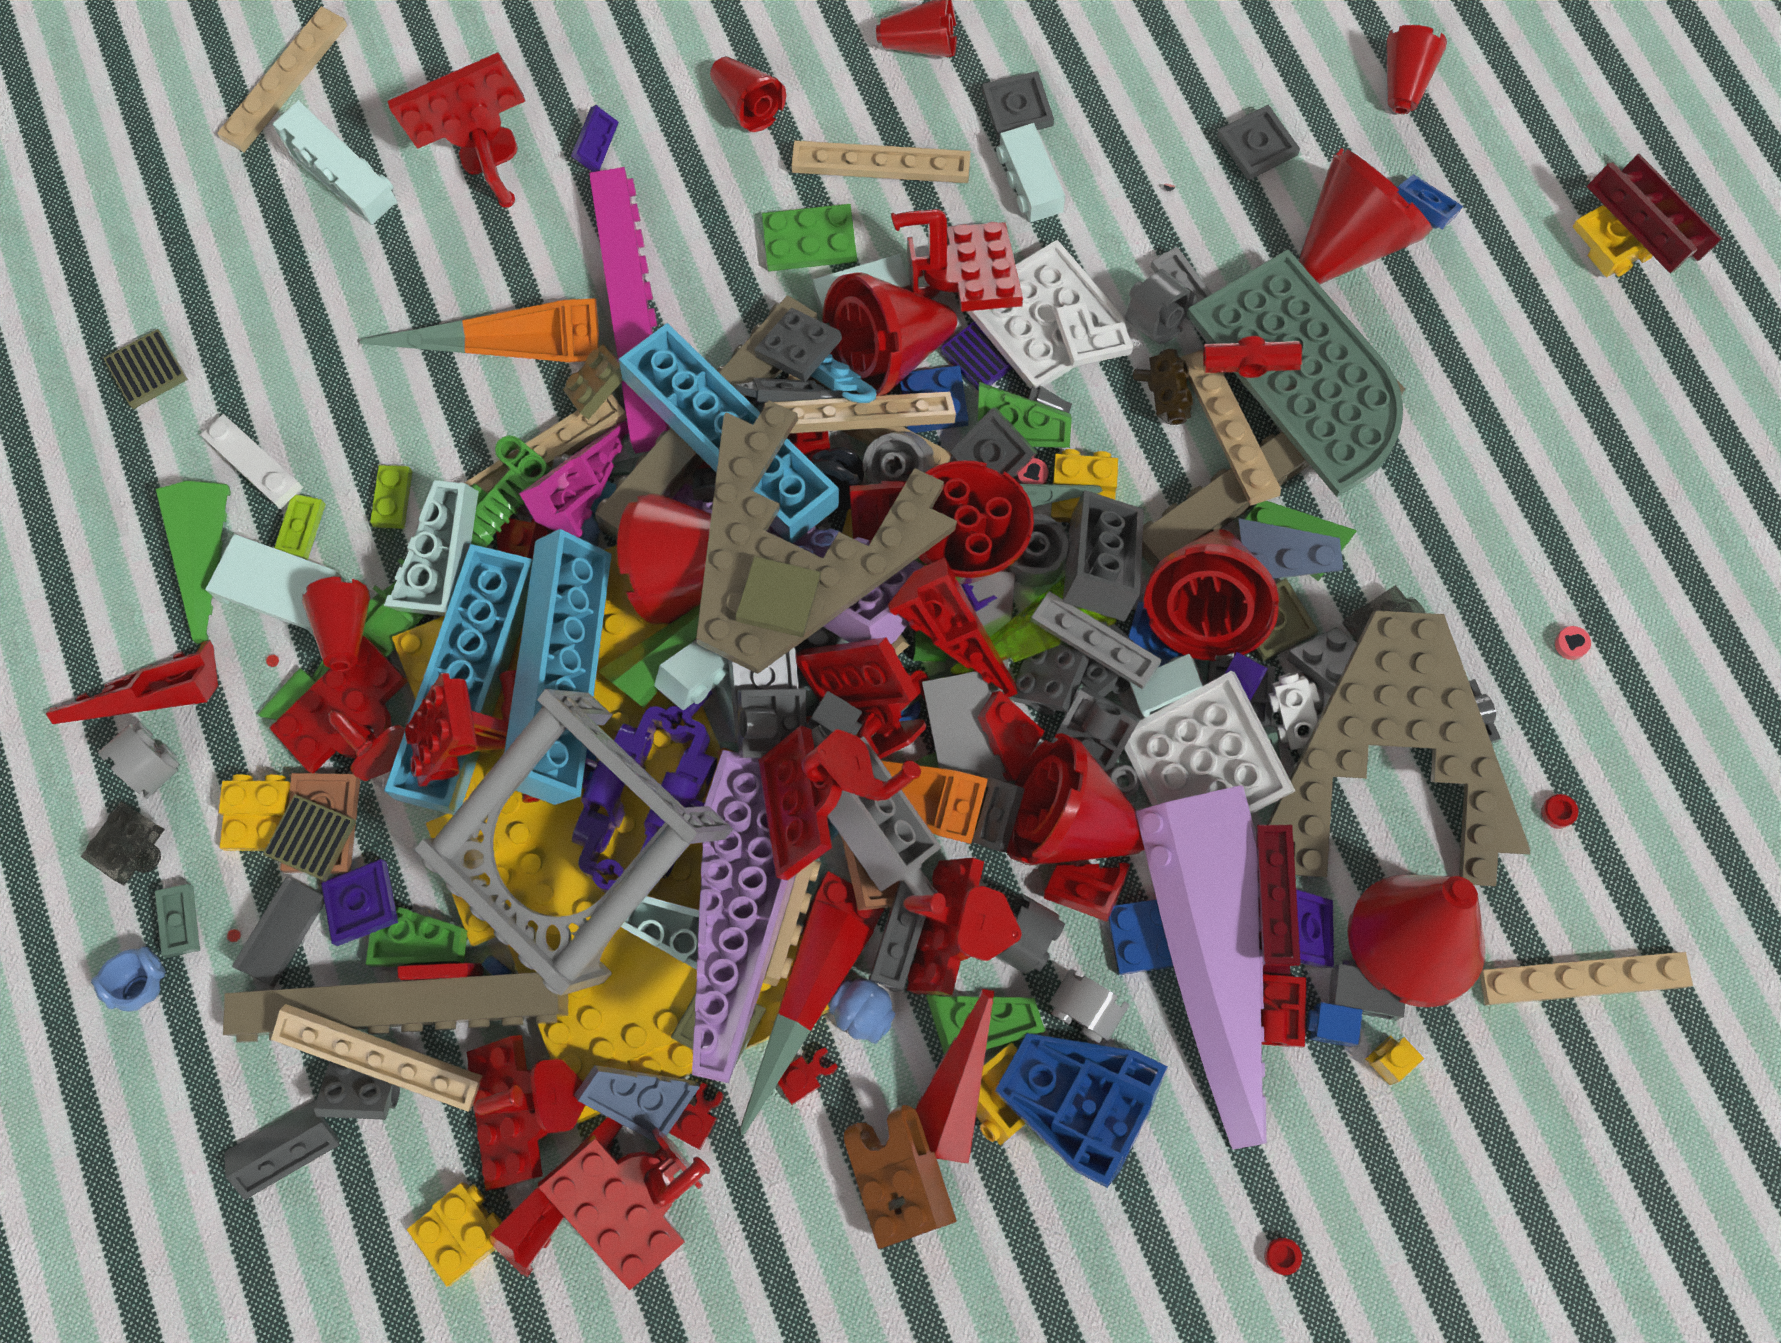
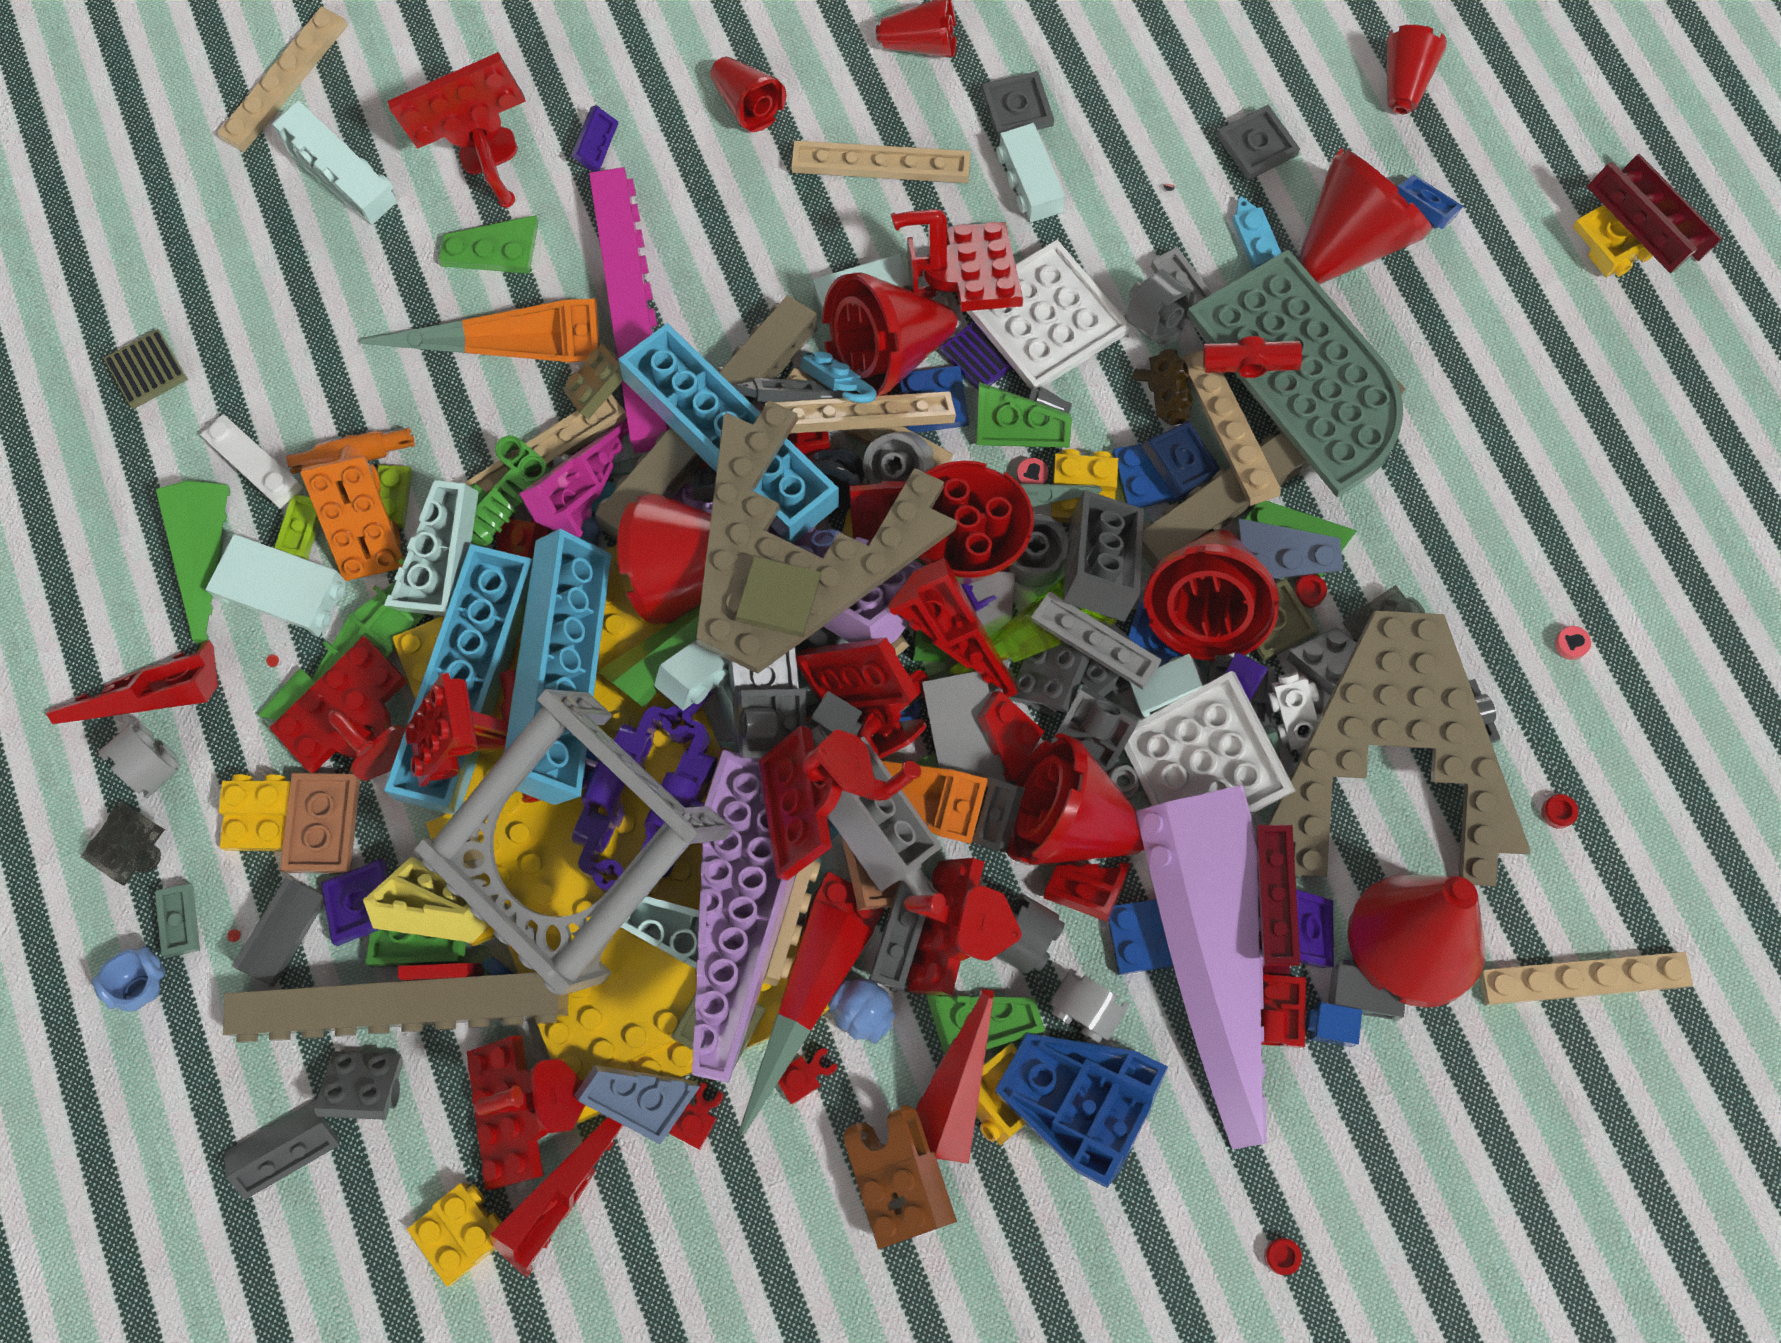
tile [263,794,357,882] -> none
tan plate [271,1004,482,1112] -> none
red cone [302,577,370,672] -> none
red plate [538,1127,710,1291] -> none
dark grey plate [754,307,842,382] -> none
bright green plate [762,204,857,272] -> none
dark grey plate [950,407,1038,478] -> none
white plate [1054,302,1133,367] -> none
yellow brick [1365,1035,1425,1085] -> none
none -> orange plate [286,427,415,581]
none -> light yellow wedge [363,857,490,943]
none -> bright green wing [439,215,539,274]
none -> blue plate [1112,443,1189,508]
none -> dark blue tile [1142,421,1221,498]
none -> medium azure plate [1232,196,1281,270]
none -> red tile [1293,574,1327,608]

